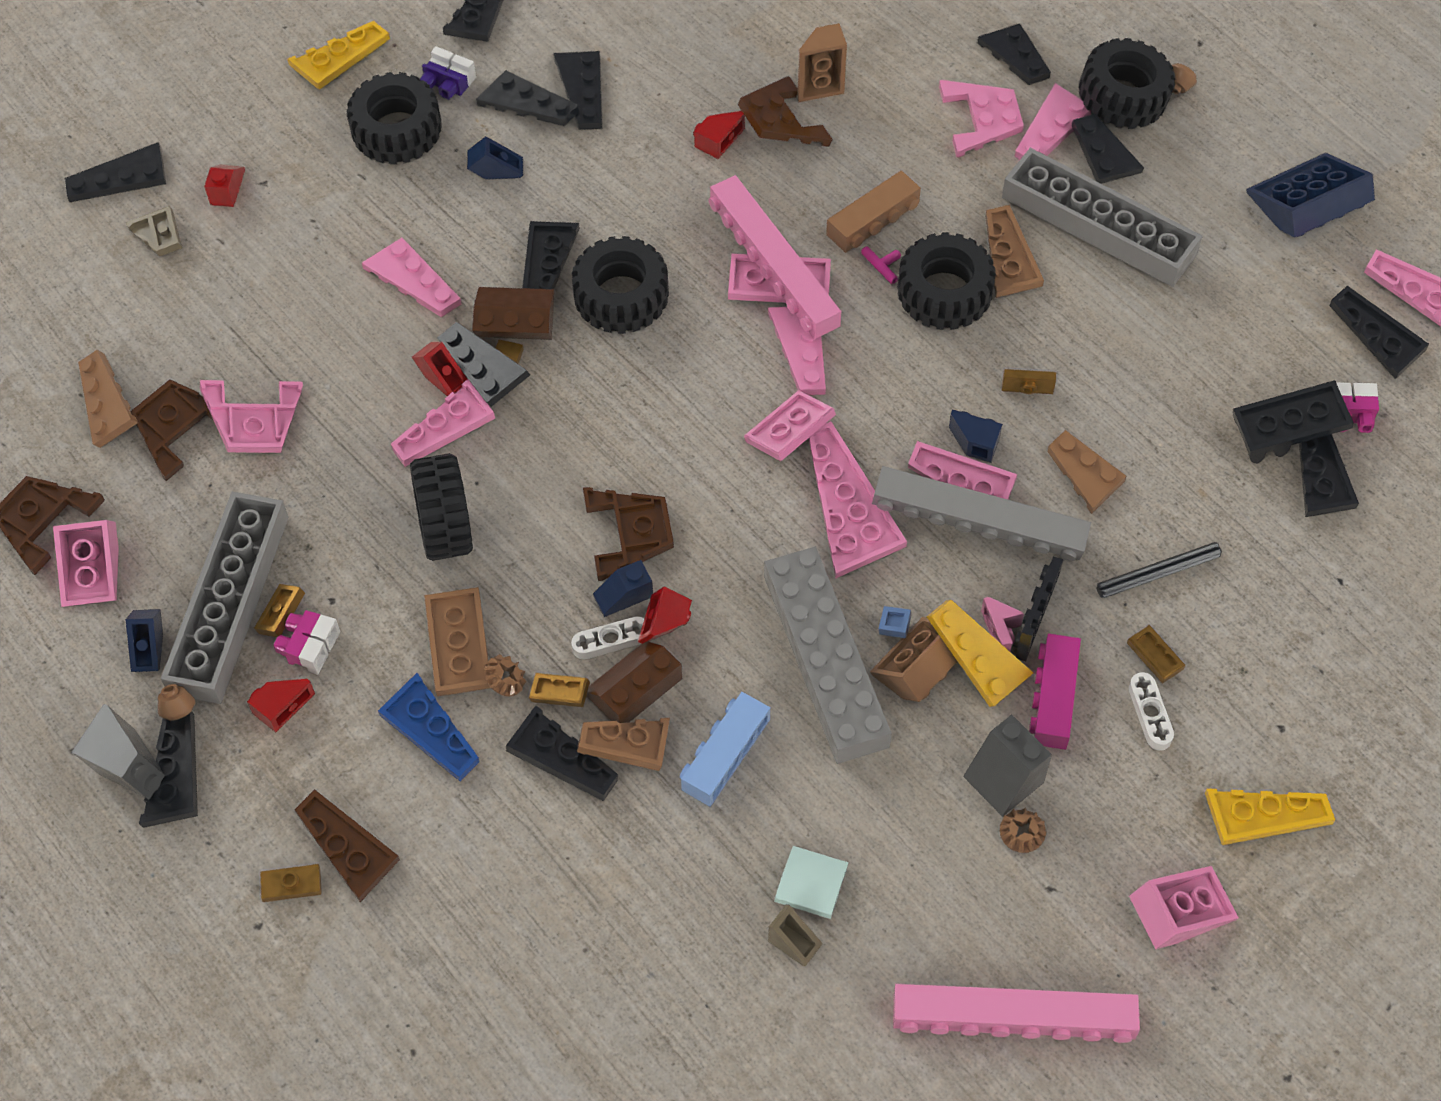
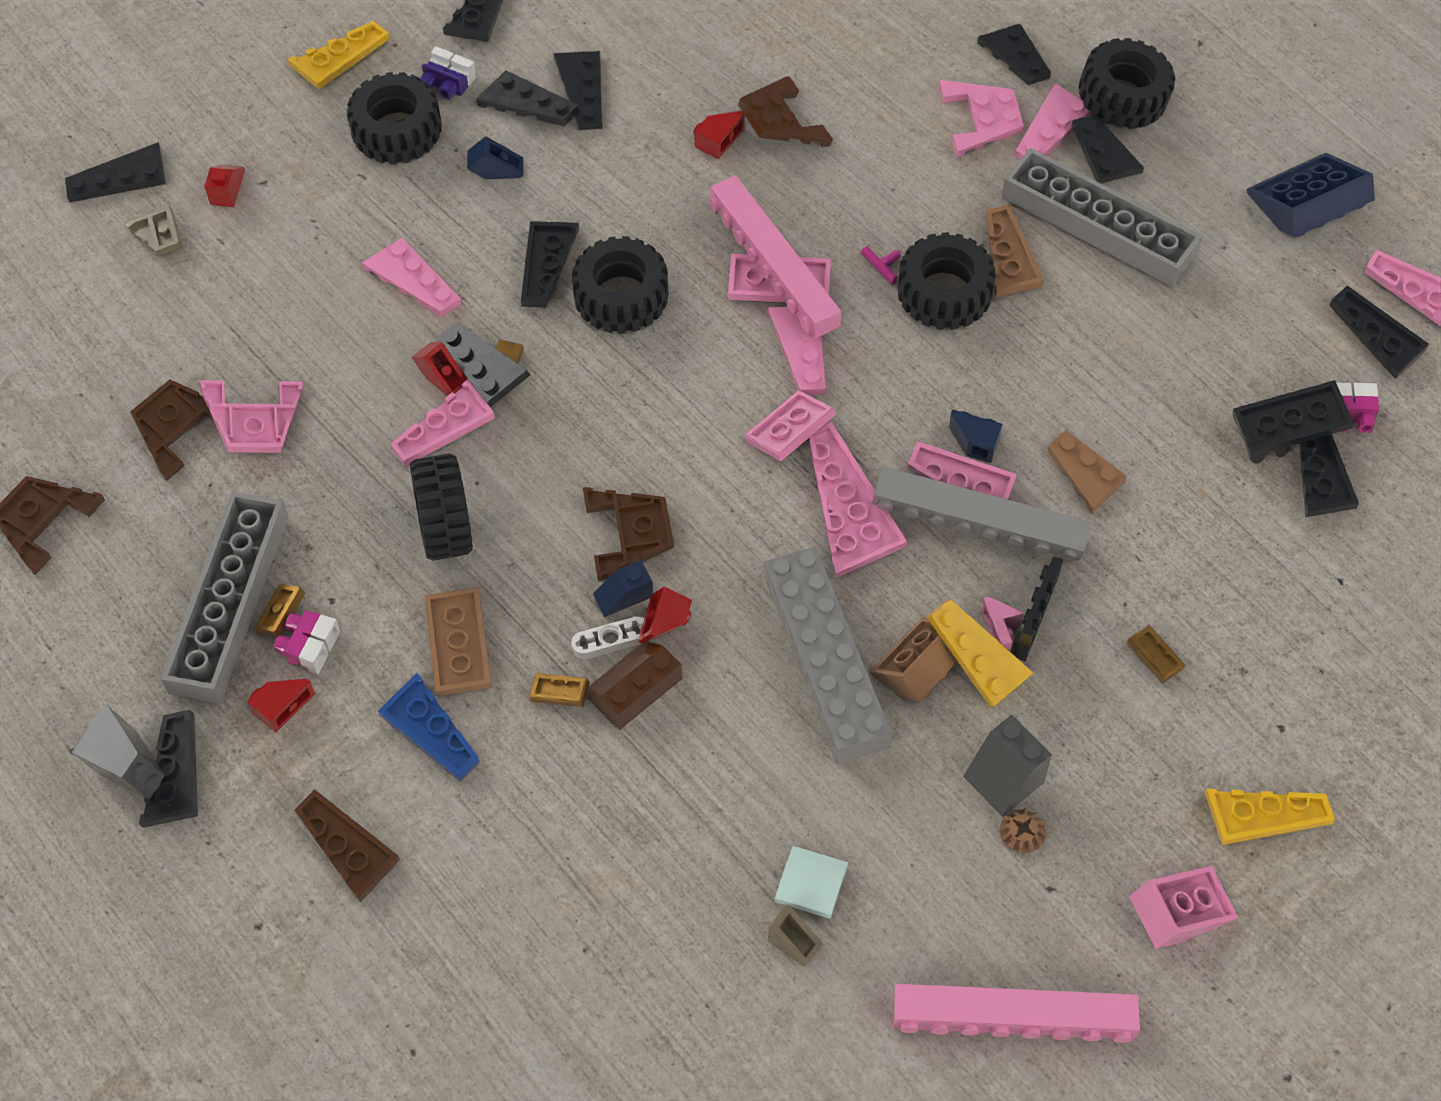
bright pink slope [53,520,119,607] -> none
medium nougat wing [78,350,138,448] -> none
dark blue slope [125,609,163,672] -> none
medium nougat cone [157,684,195,720] -> none
pearl gold plate [260,864,322,902] -> none
reddish brown slope [472,287,555,340] -> none
medium nougat gear [484,654,526,697] -> none
black wing [506,705,618,801] -> none
medium nougat wing [577,718,670,771] -> none
light blue brick [680,692,771,807] -> none
medium nougat slope [797,23,847,102] -> none
medium nougat brick [826,170,921,253] -> none
medium blue plate [879,606,912,638] -> none
pearl gold plate [1002,369,1056,394] -> none
dark pink brick [1029,633,1081,750] -> none
axle [1096,542,1222,598] -> none
white beam [1129,672,1174,751] -> none
medium nougat cone [1172,63,1197,94] -> none

